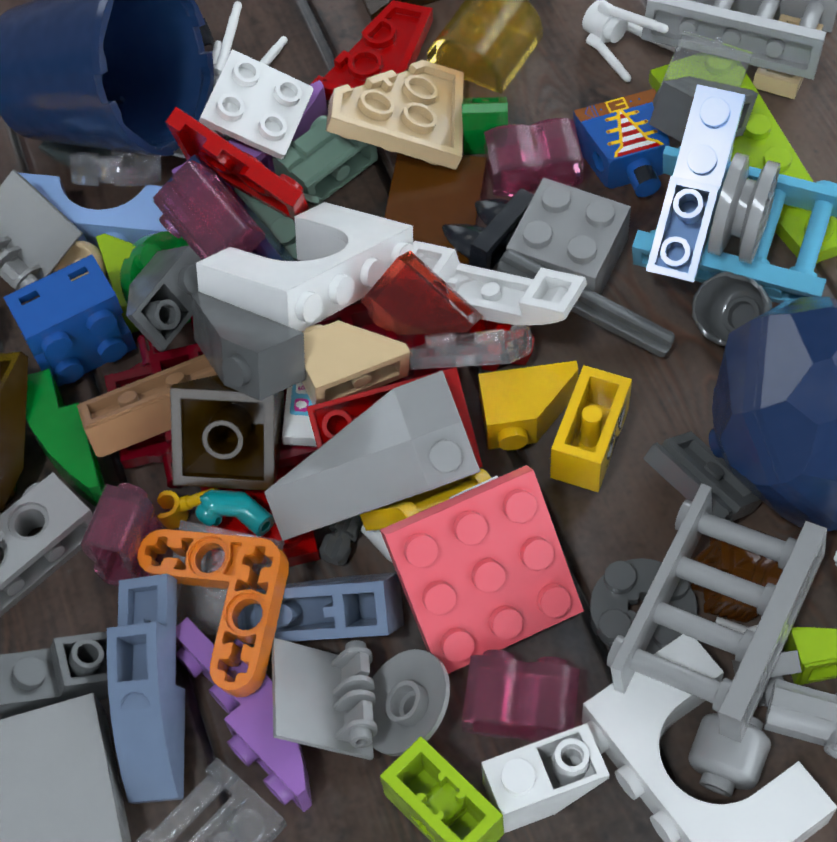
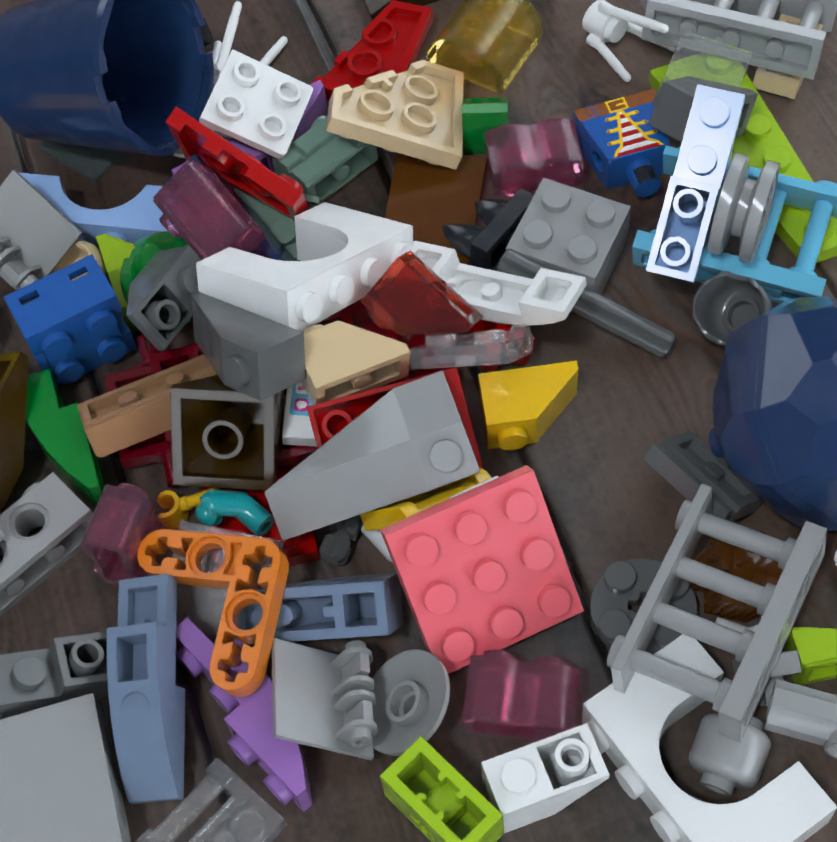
clear plate [70,151,161,186] -> none
yellow brick [550,365,632,492] -> none

